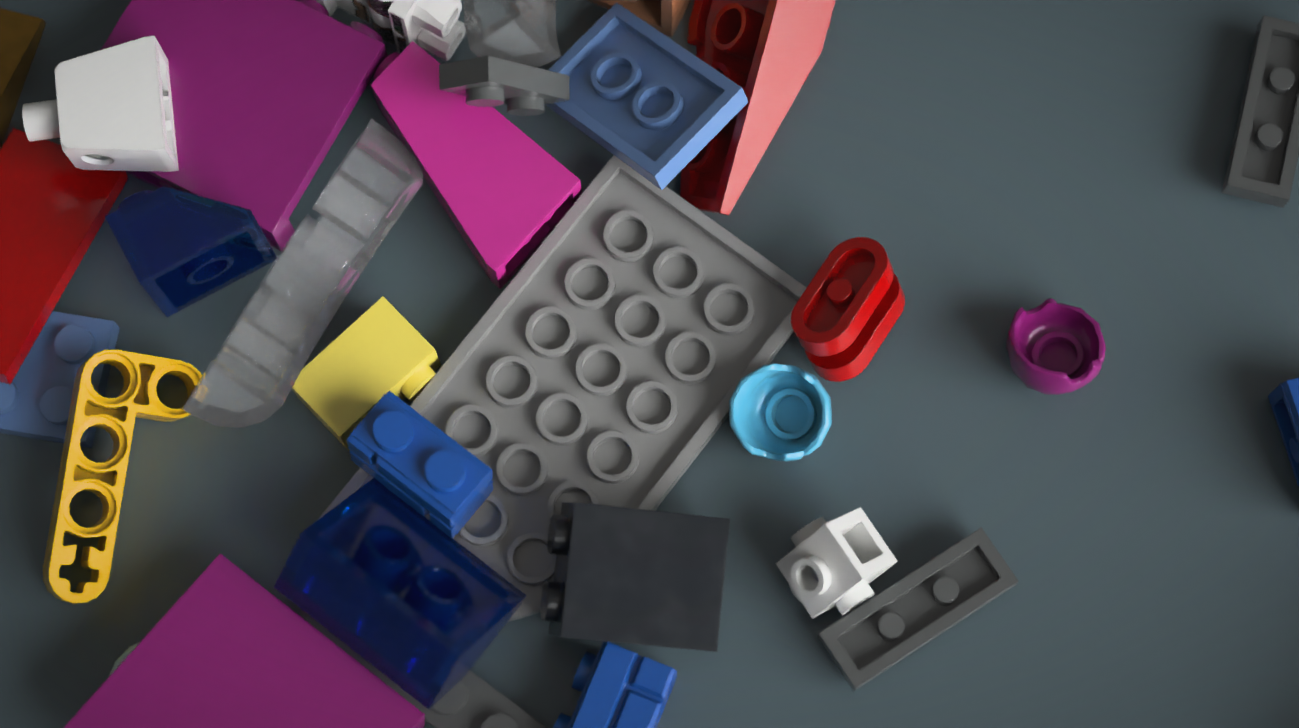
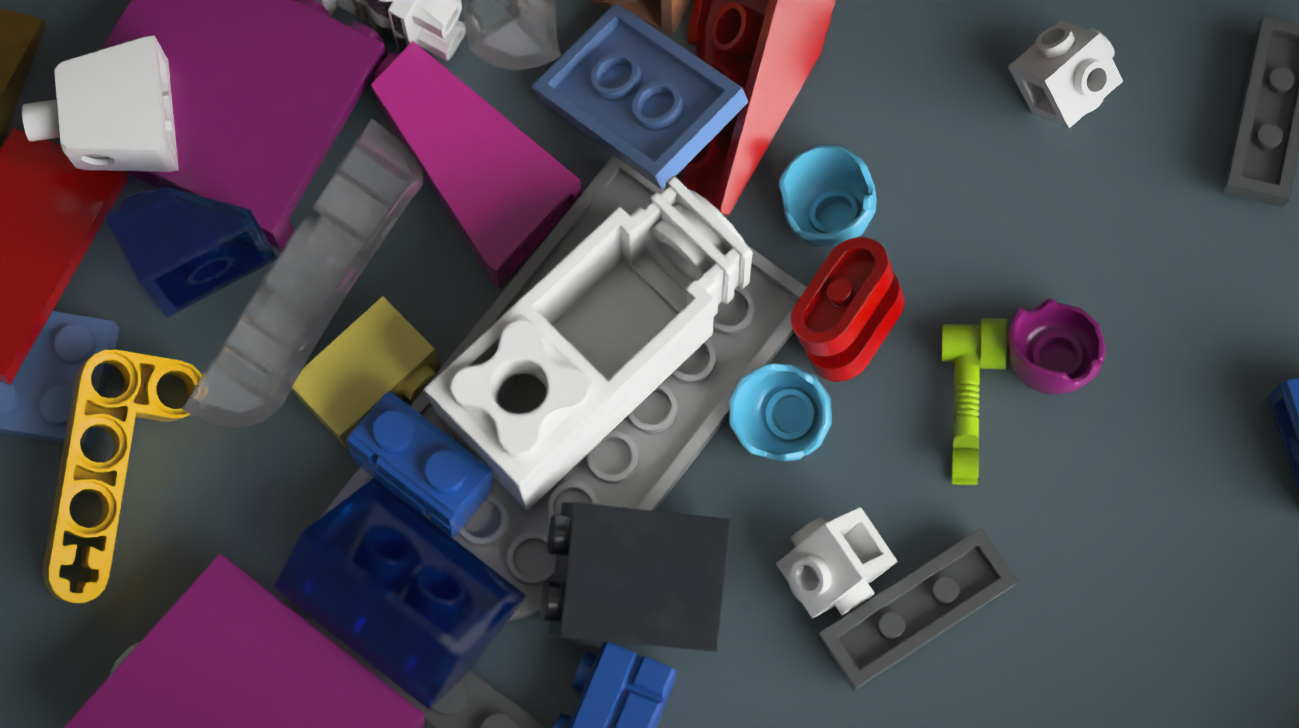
dark grey plate [439,55,570,116] -> none
none -> white piece [424,176,752,511]
none -> medium azure hair [778,144,877,247]
none -> lime brick [942,318,1007,485]
none -> white brick [1008,20,1123,128]

